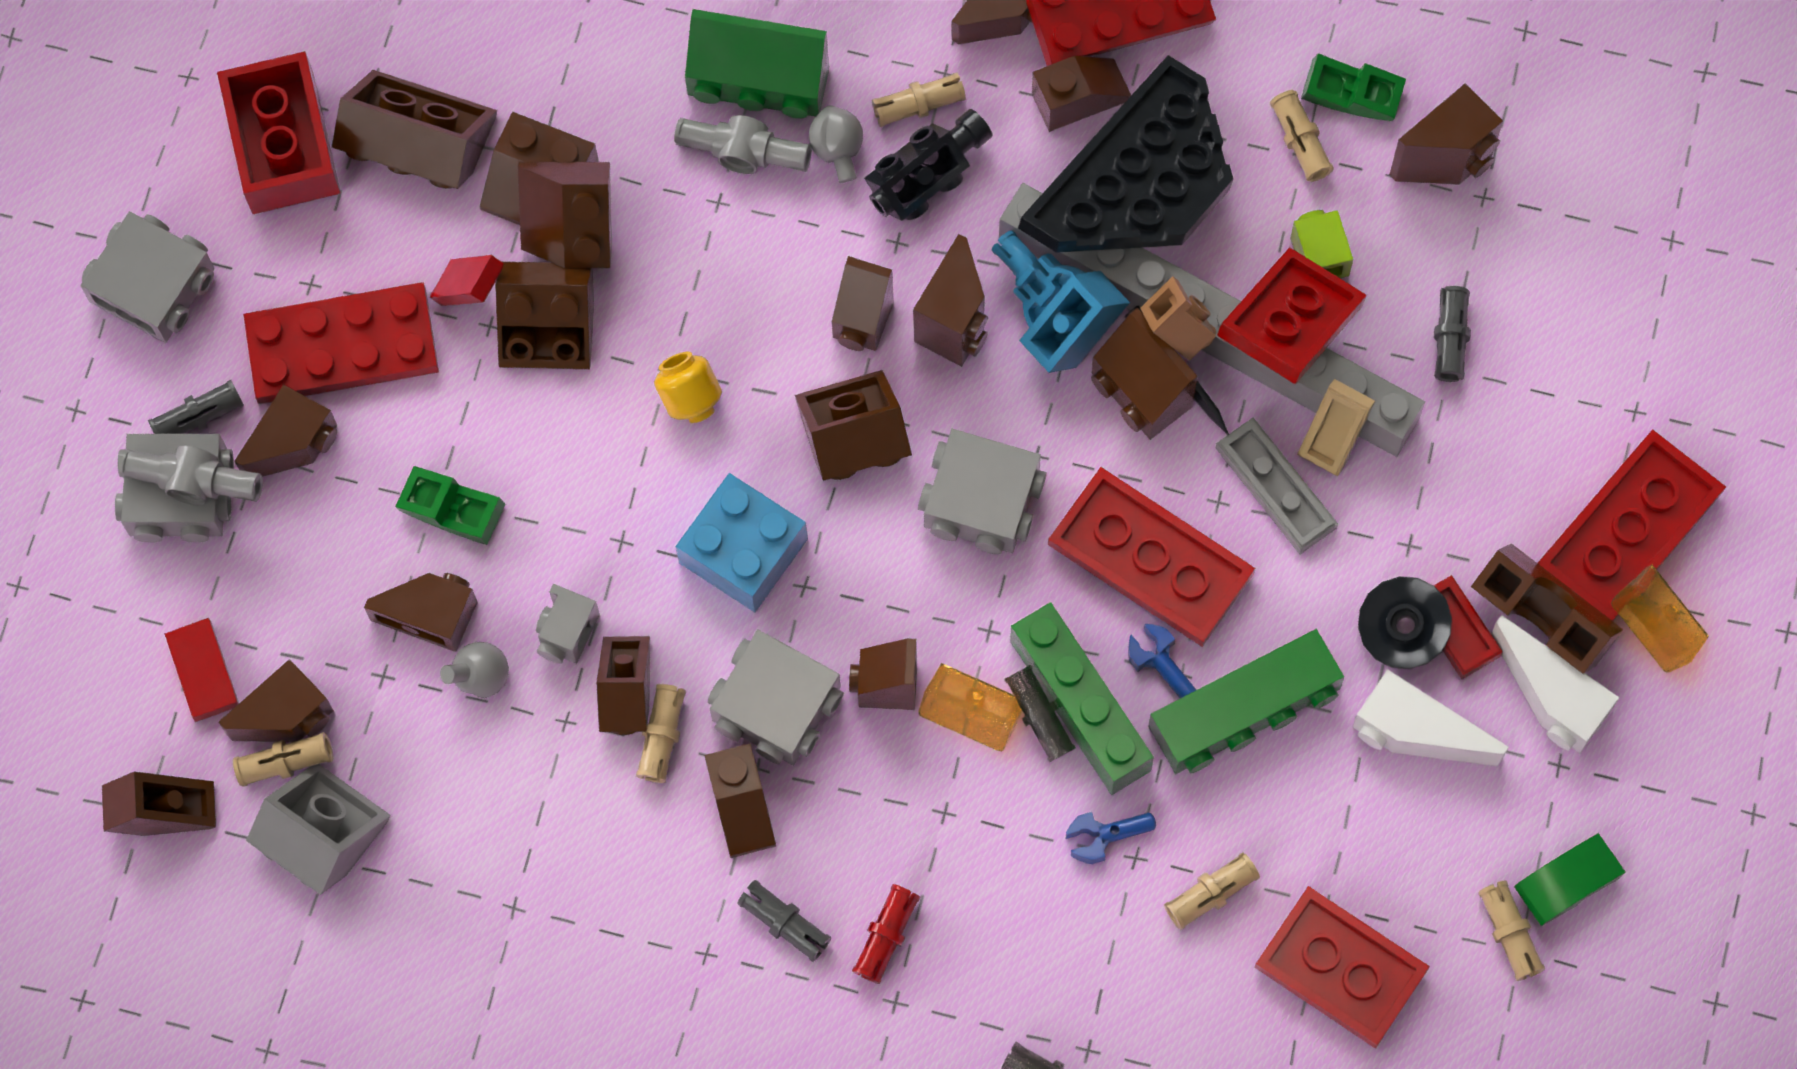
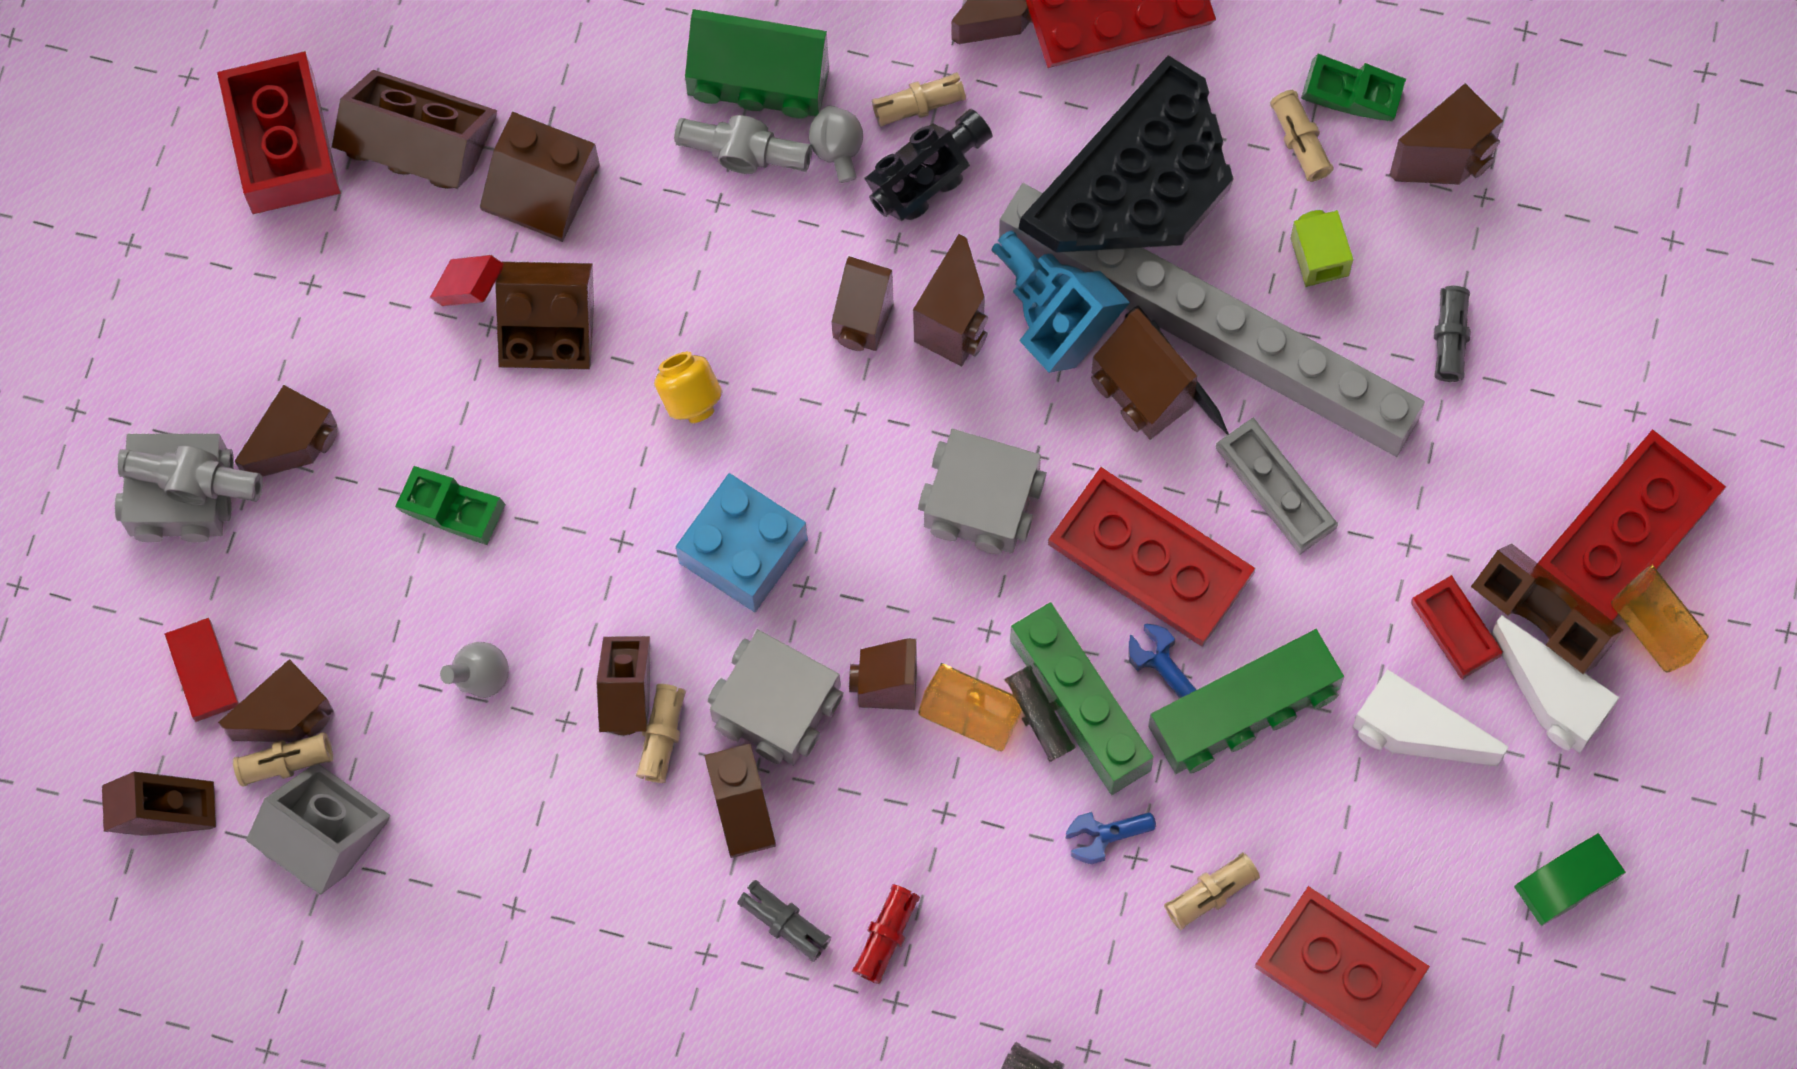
light grey brick [80,211,214,343] -> none
dark grey pin [148,380,244,434] -> none
red plate [243,282,439,404] -> none
reddish brown slope [364,573,477,652] -> none
reddish brown slope [518,162,612,269] -> none
light grey brick [536,584,600,664] -> none
reddish brown slope [795,370,912,481] -> none
reddish brown slope [1032,56,1131,132] -> none
medium nougat brick [1140,276,1216,361] -> none
red plate [1217,247,1367,384] -> none
tan tile [1297,379,1375,476] -> none
black dish [1358,576,1452,669] -> none
tan pin [1478,880,1545,981] -> none

